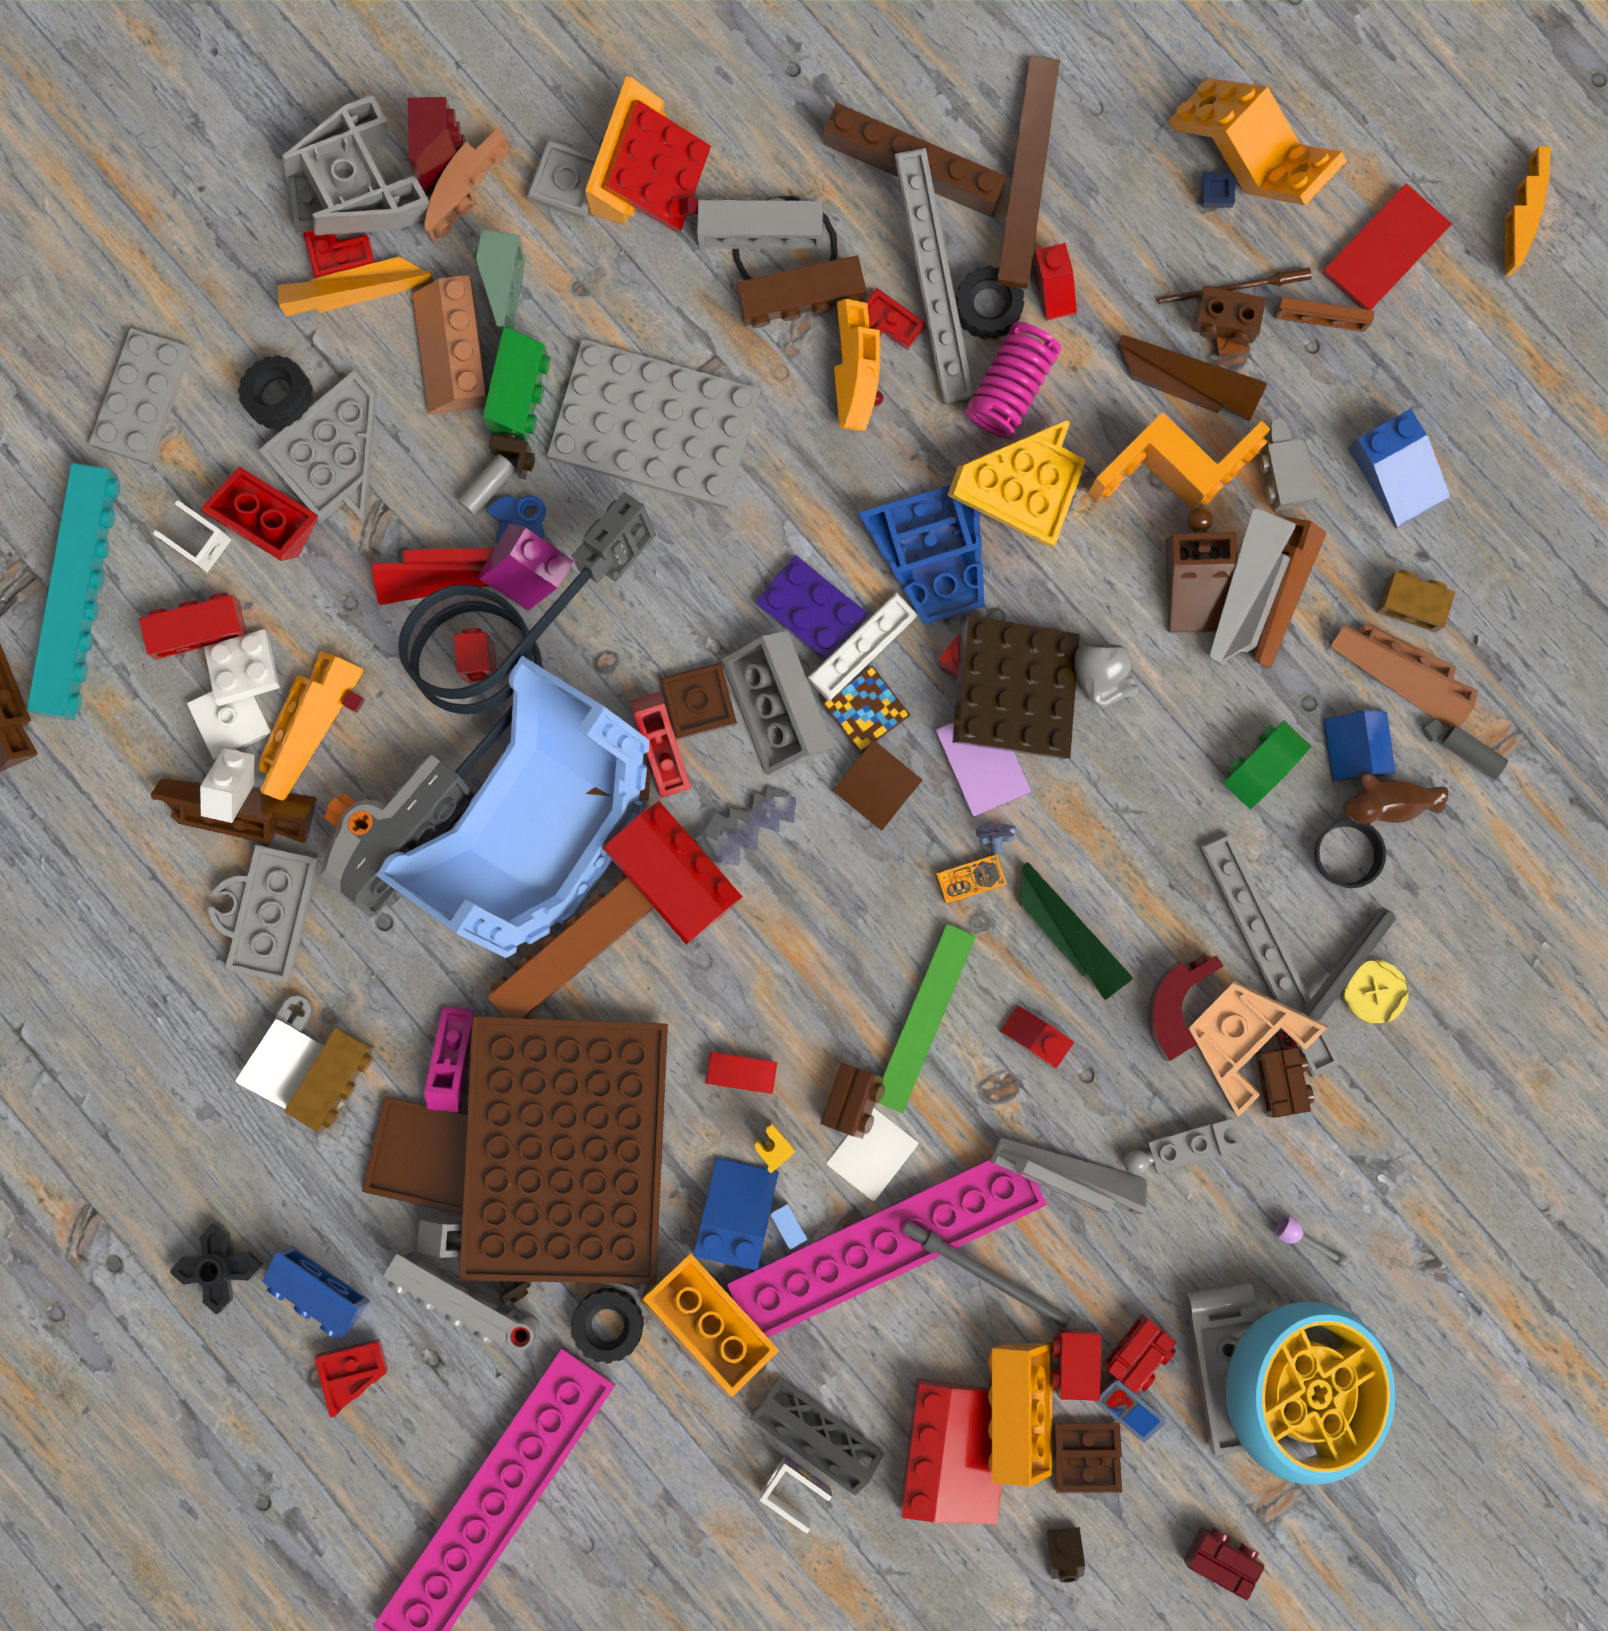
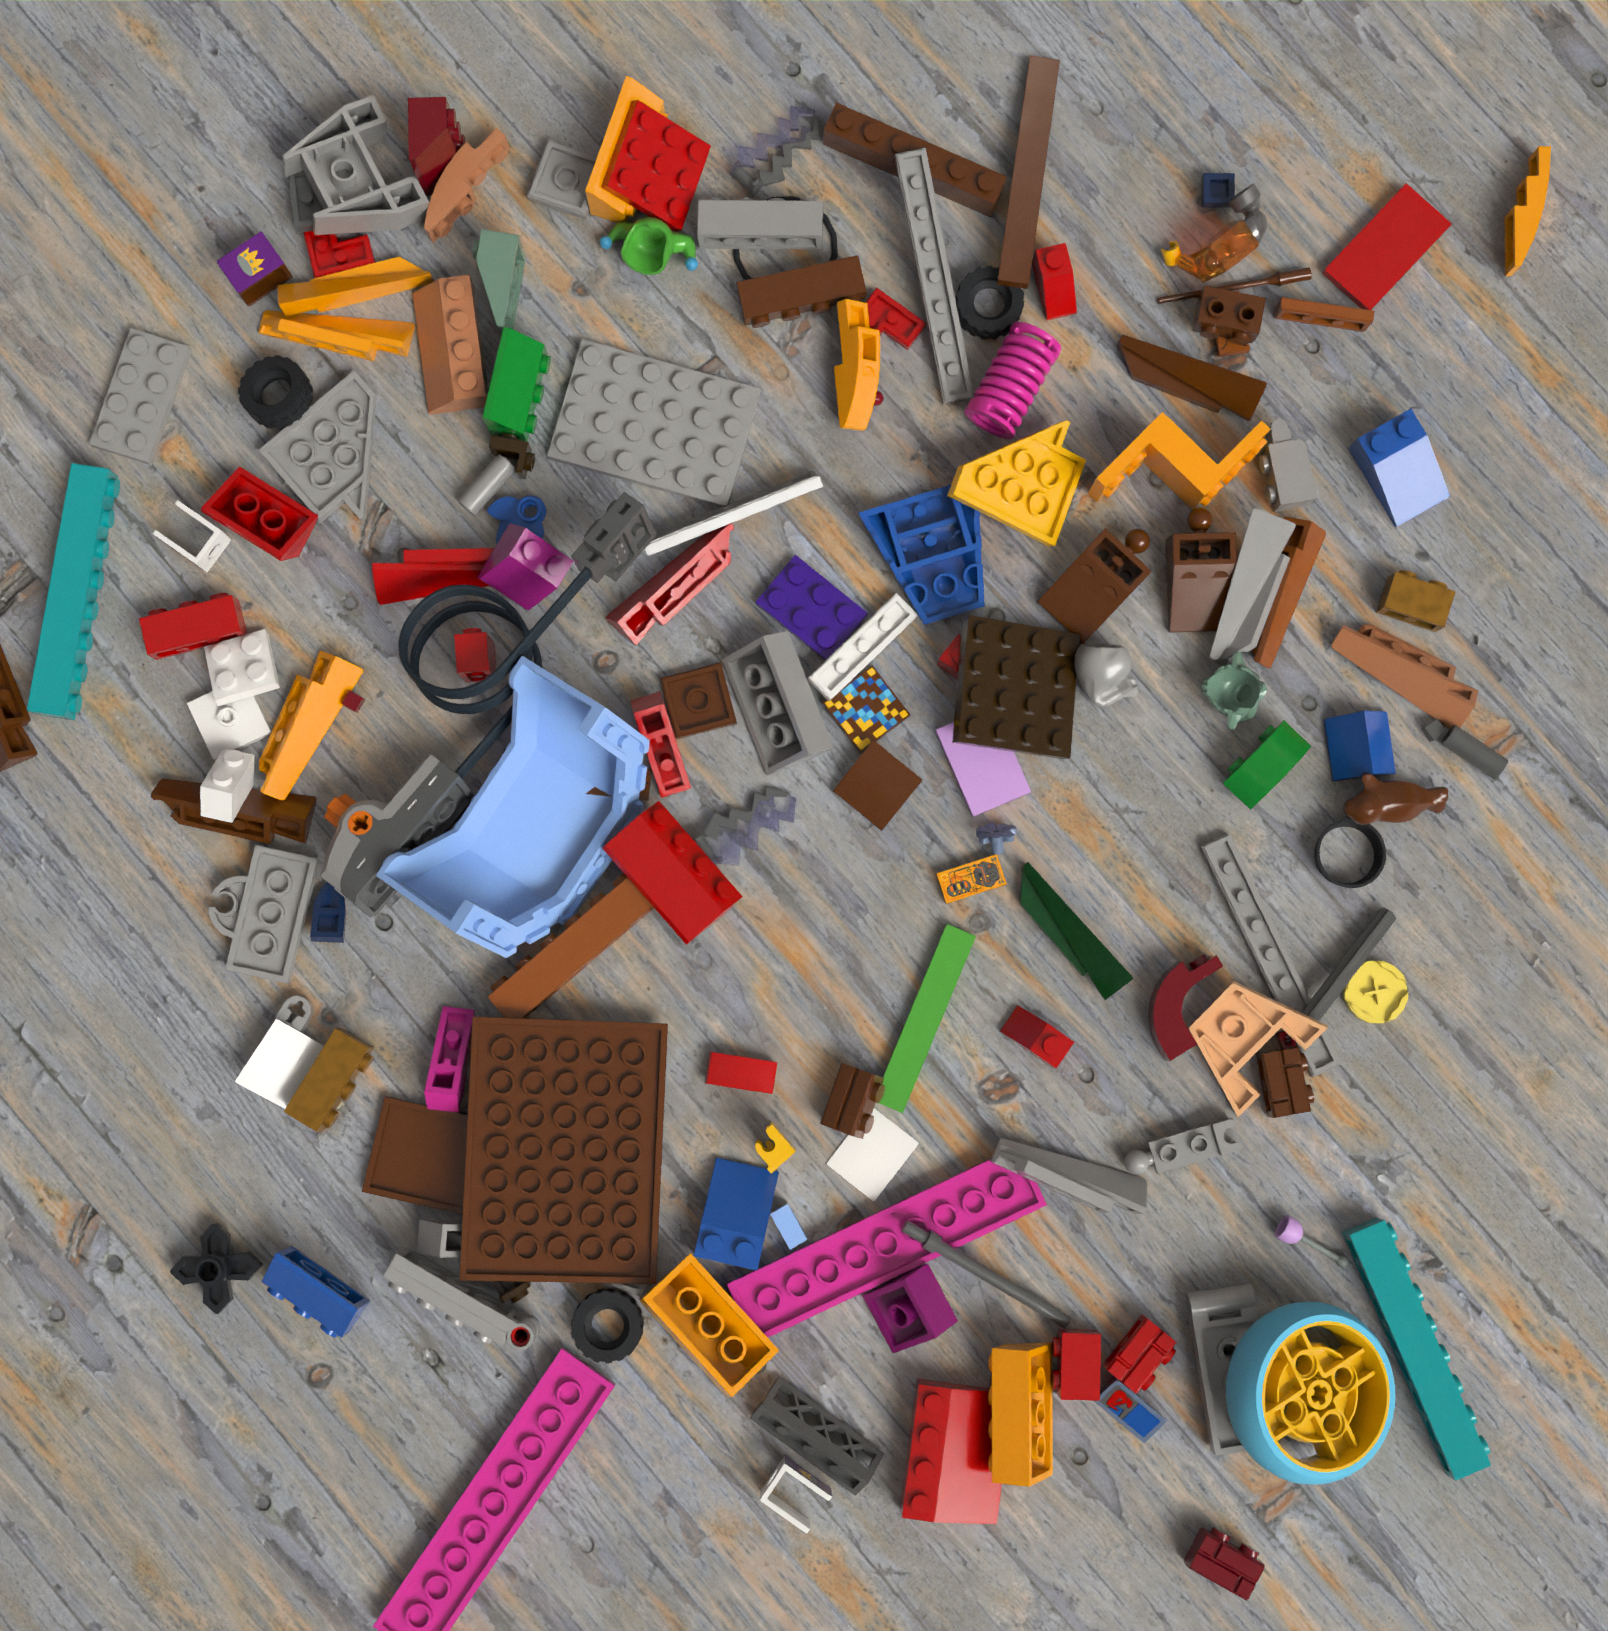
red wing [314,1339,388,1418] -> none
dark red piece [679,197,698,216] -> none
dark brown bracket [1047,1527,1086,1583] -> none
reddish brown slope [1054,1423,1122,1494] -> none
light orange bracket [1168,78,1347,206] -> none
none -> piece [217,231,293,306]
none -> light orange wedge [258,310,415,362]
none -> dark blue plate [310,882,347,943]
none -> bright green piece [599,217,698,275]
none -> red wedge [605,523,734,645]
none -> tile [644,471,823,556]
none -> piece [729,106,819,197]
none -> magenta slope [862,1263,958,1353]
none -> reddish brown slope [1038,528,1152,644]
none -> clear orange torso [1161,183,1267,283]
none -> sand green hair [1200,651,1267,730]
none -> teal brick [1341,1217,1491,1481]

